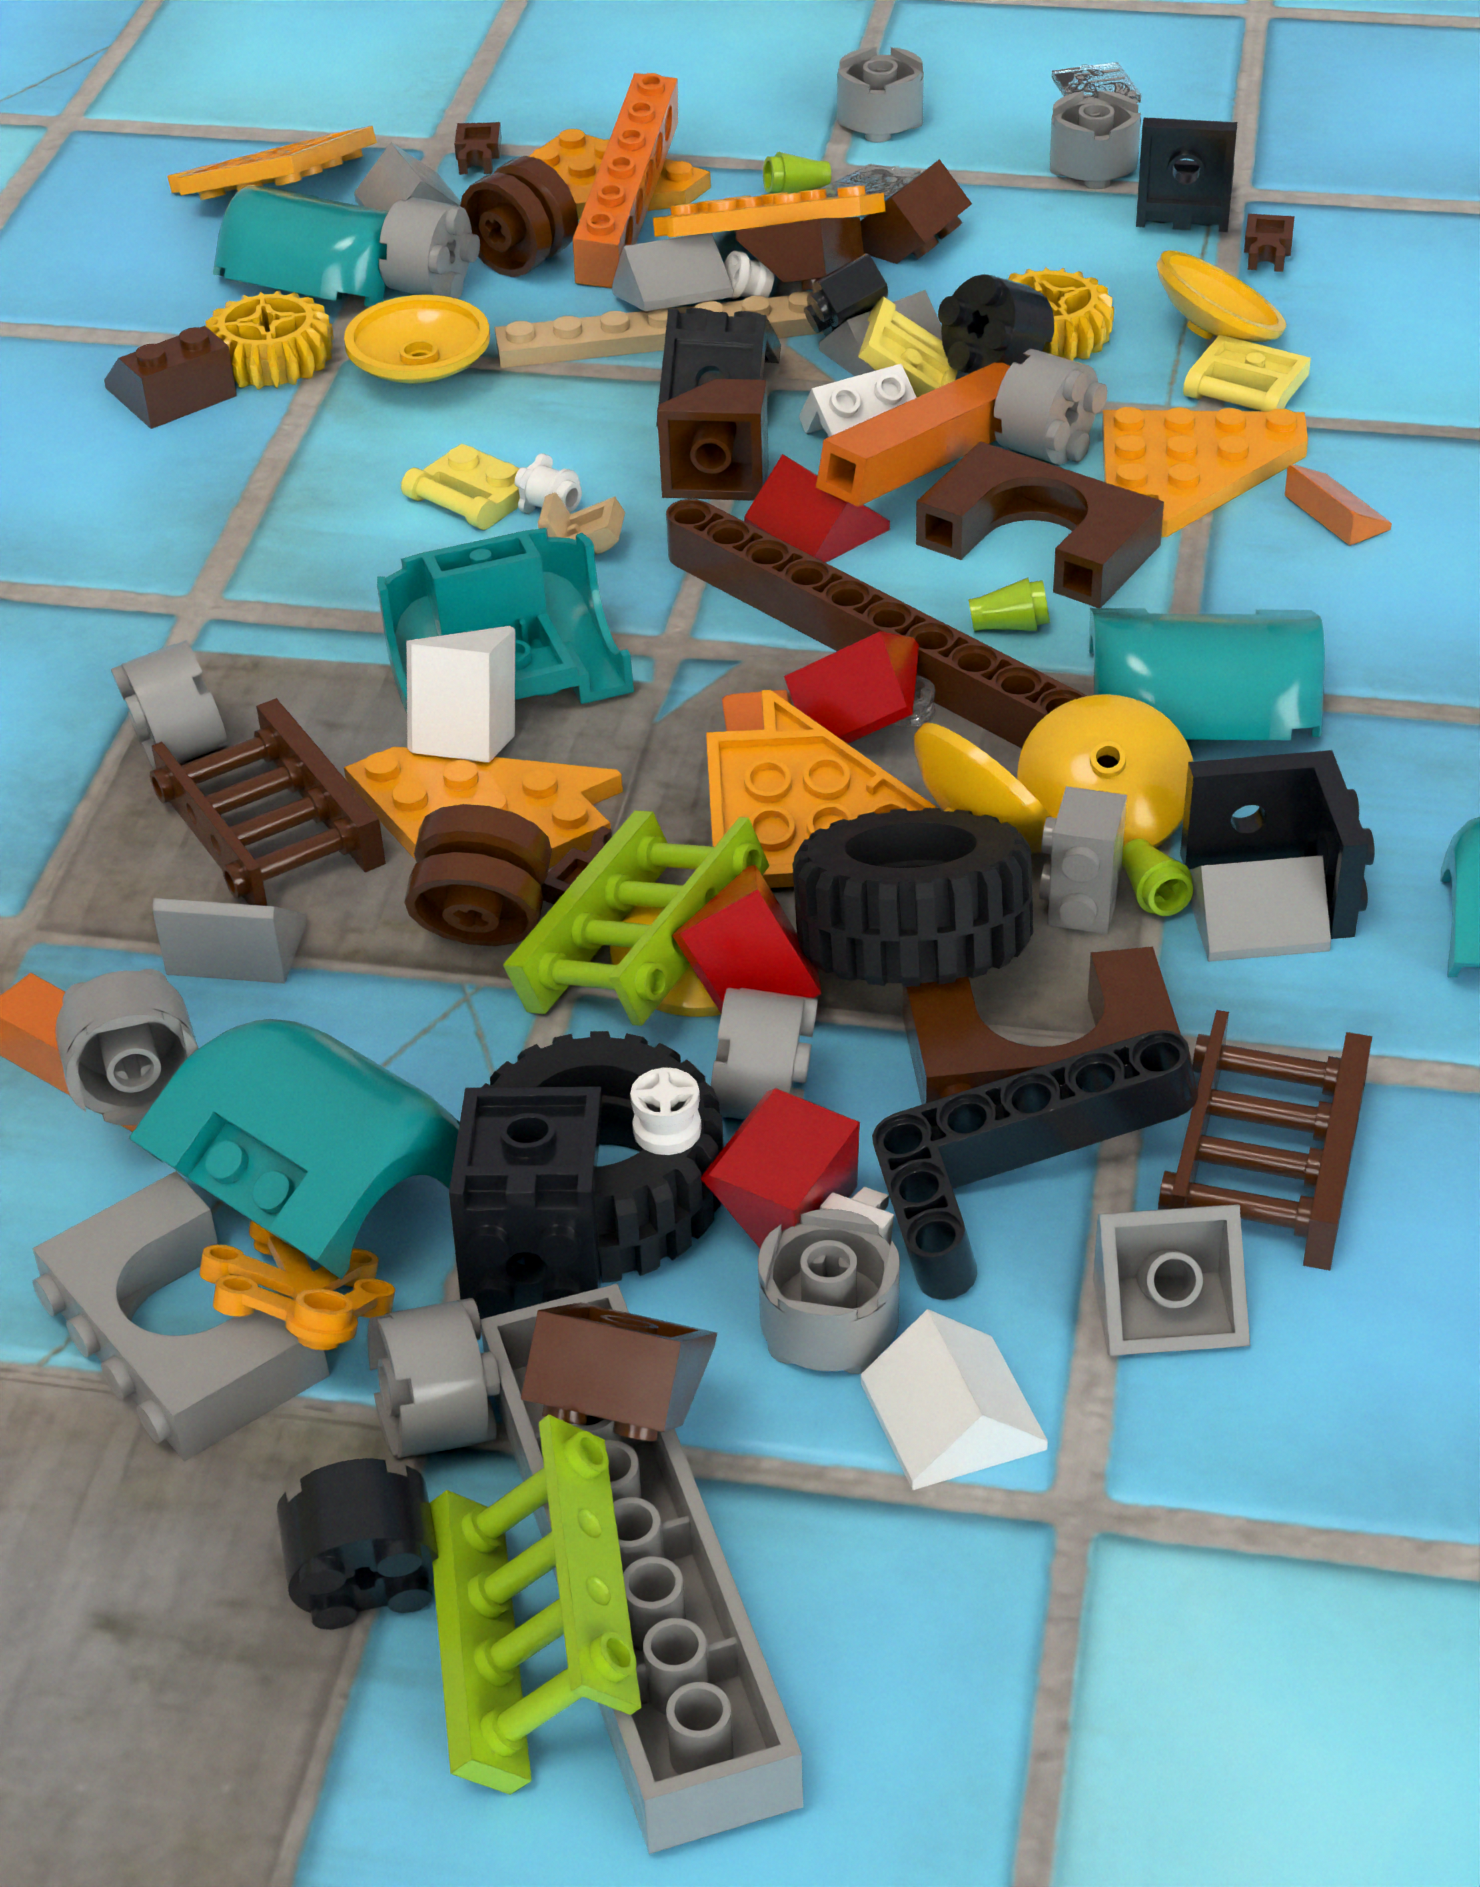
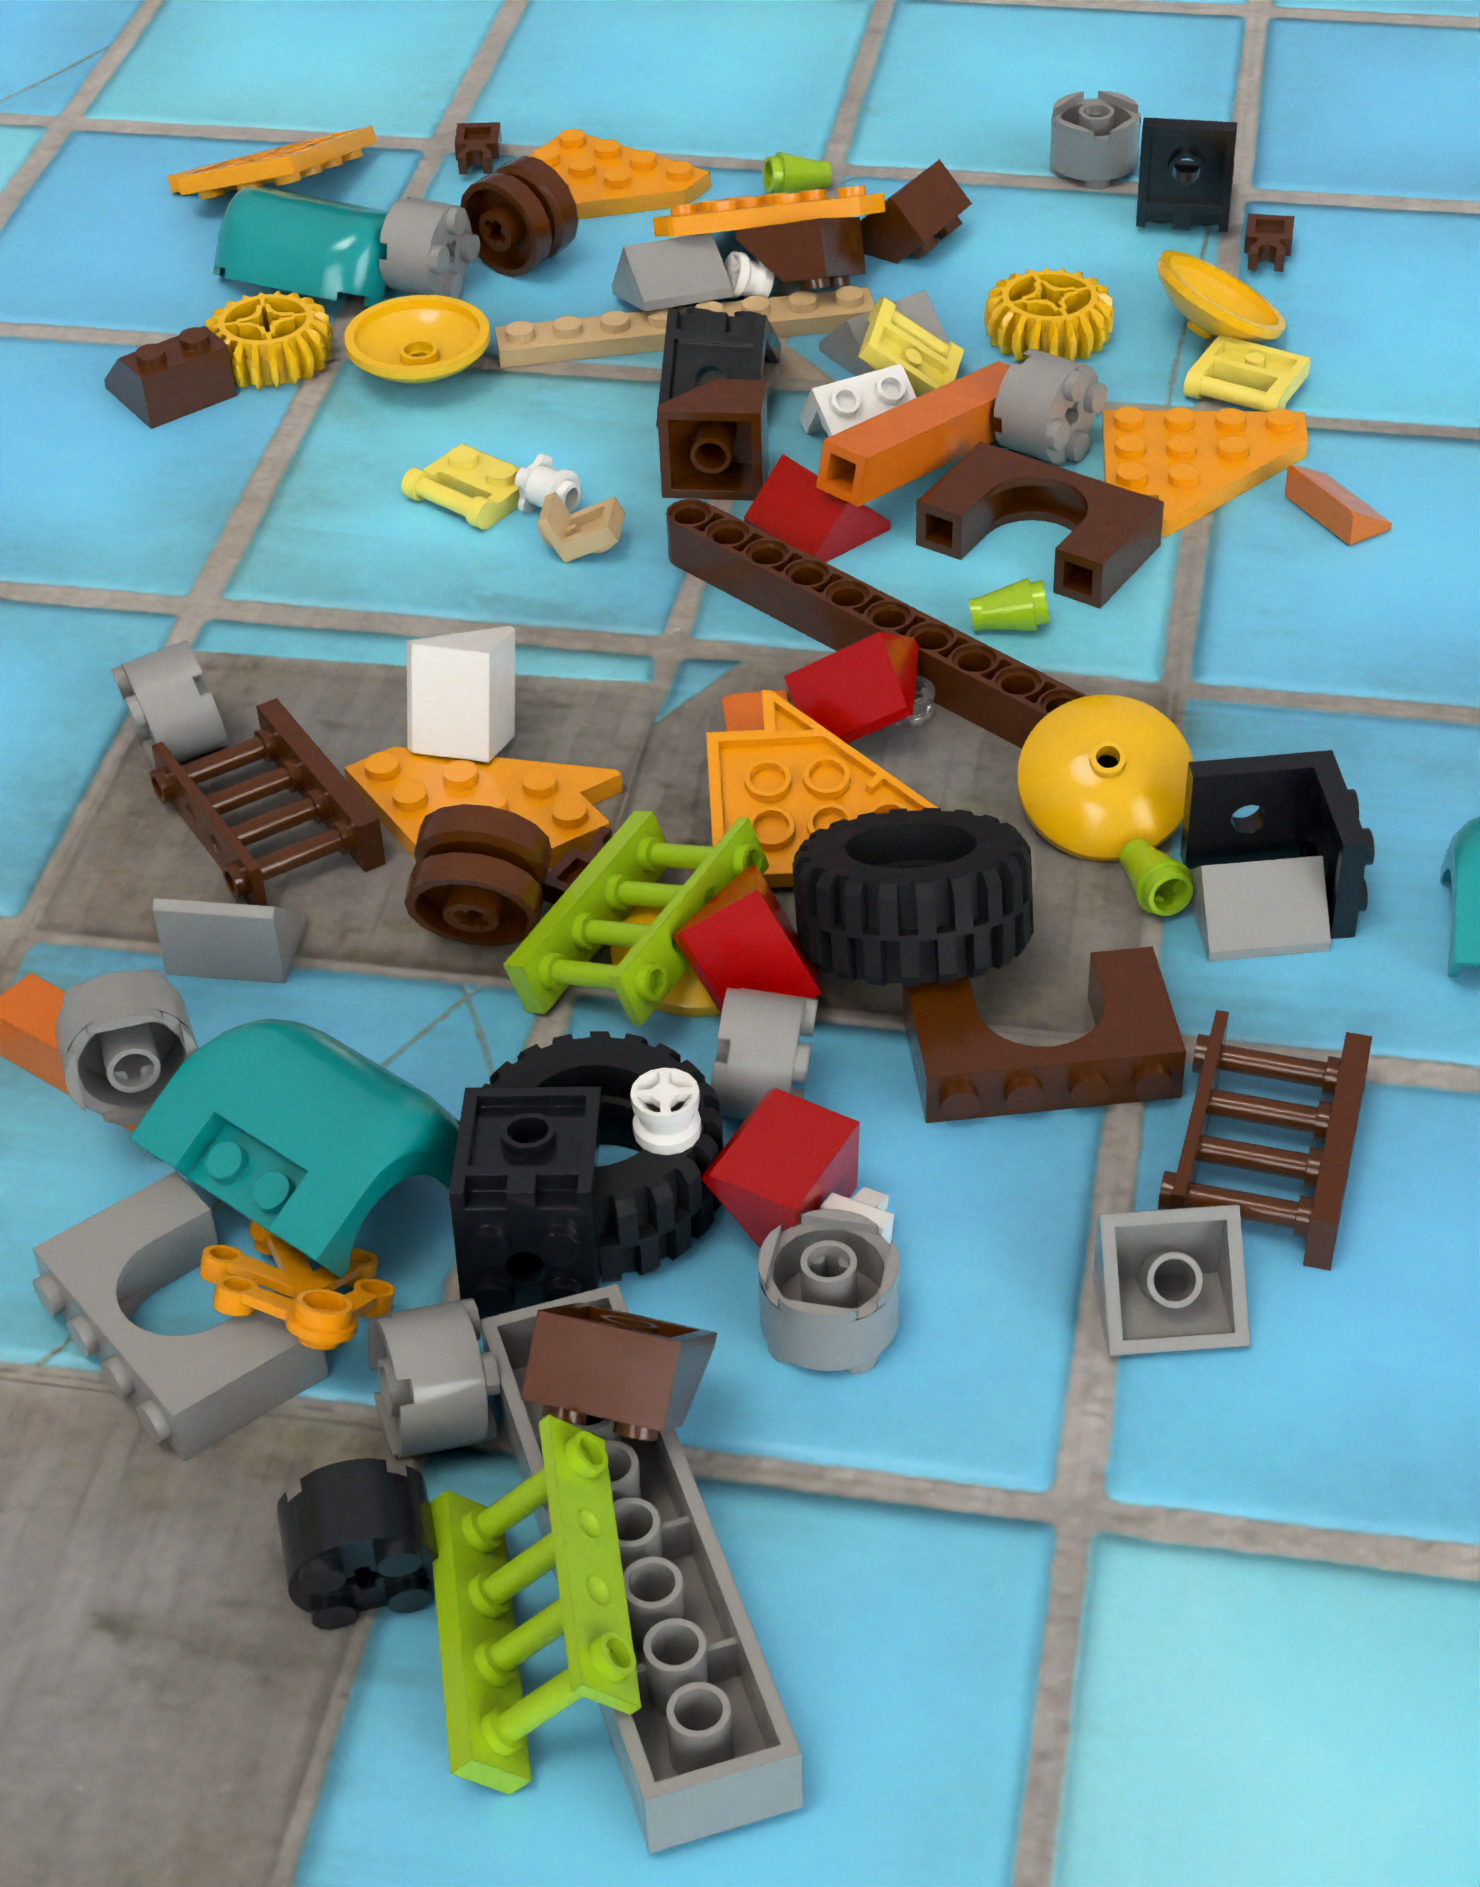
light grey slope [354,142,461,211] -> none
teal piece [377,528,634,713] -> none
orange brick [573,73,678,288] -> none
black brick [804,253,888,336] -> none
clear piece [820,164,921,198] -> none
light grey brick [837,47,924,143] -> none
white slope [861,1309,1048,1490] -> none
black beam [872,1030,1198,1300] -> none
yellow dish [914,722,1051,854] -> none
black brick [938,274,1054,374] -> none
light grey brick [1039,786,1127,934] -> none
clear piece [1052,62,1141,103] -> none
teal piece [1089,608,1325,741] -> none

